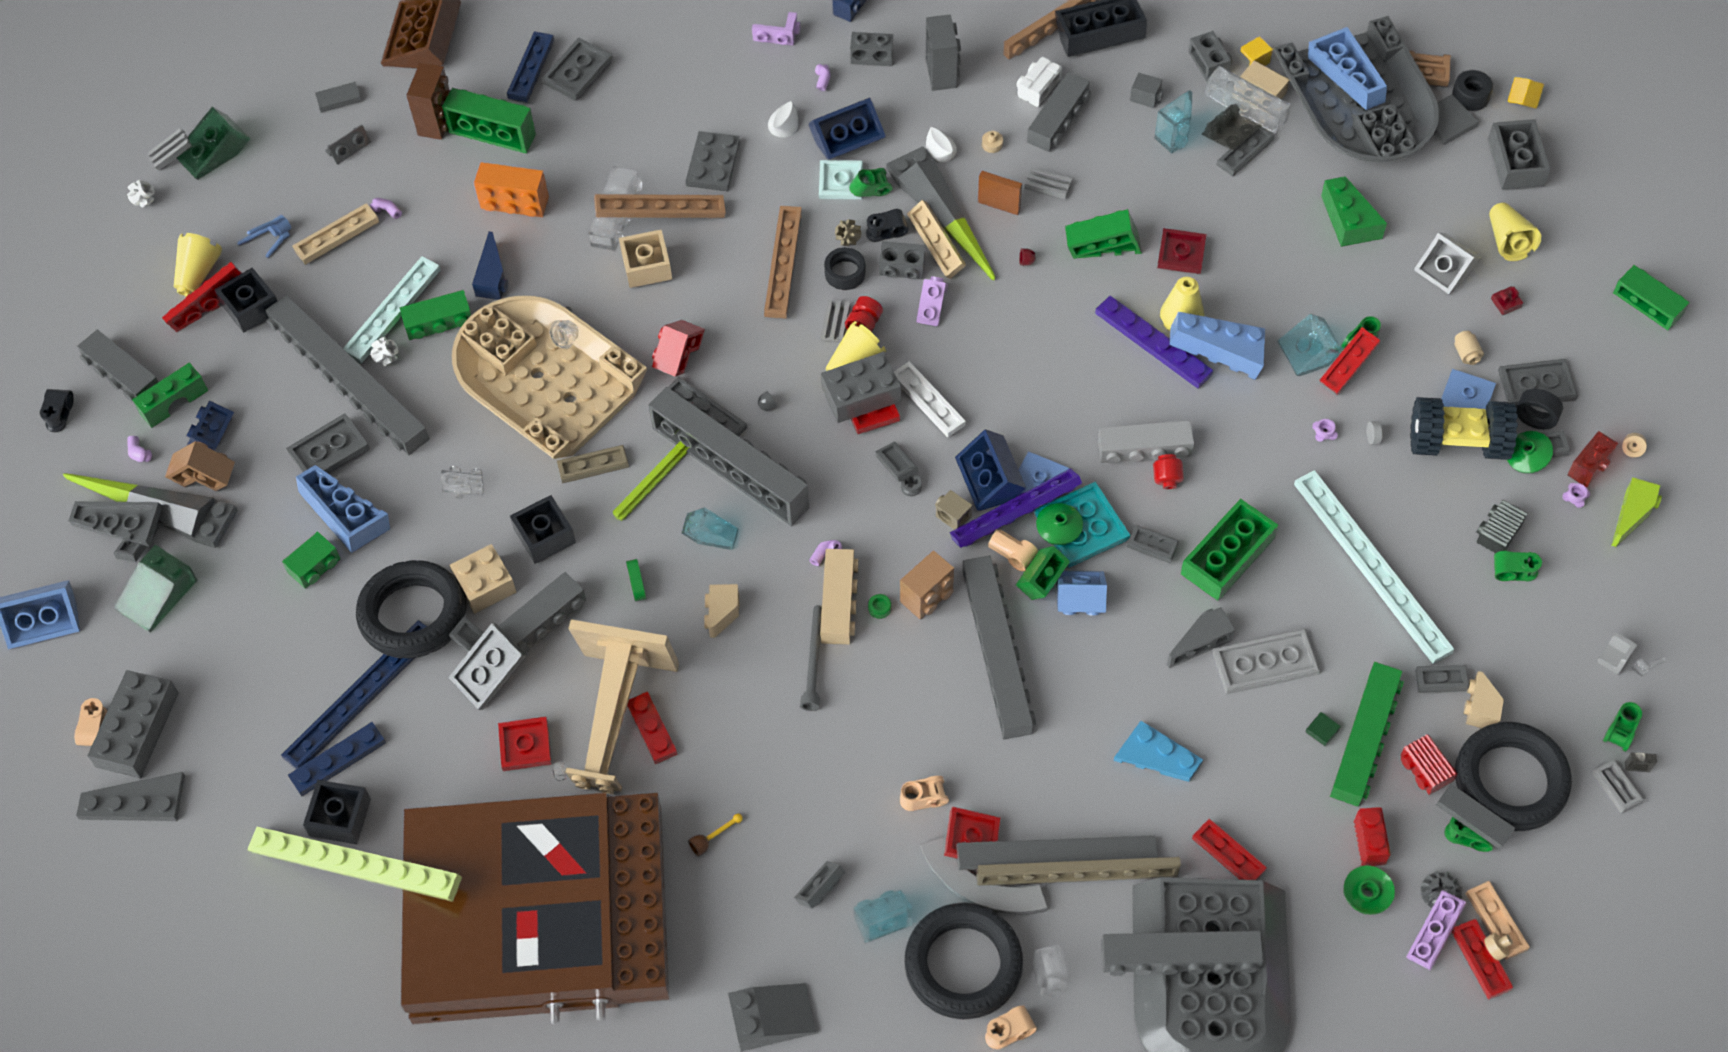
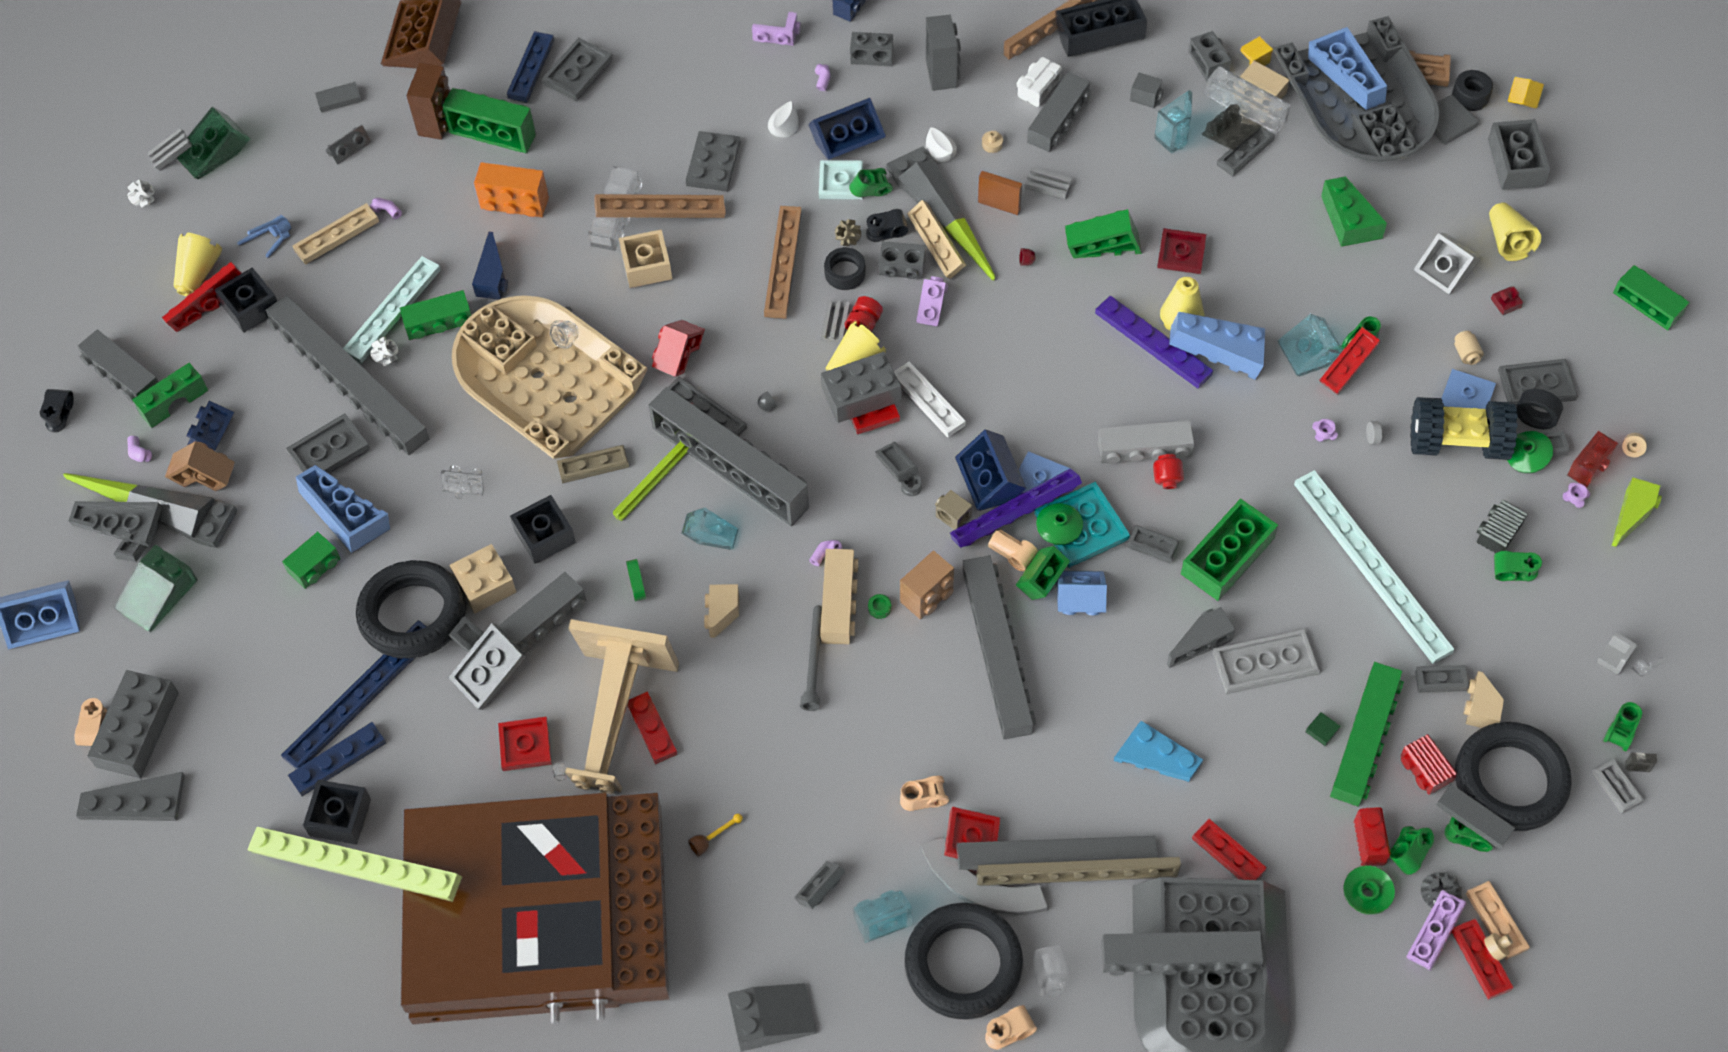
none -> green piece [1390,826,1434,875]

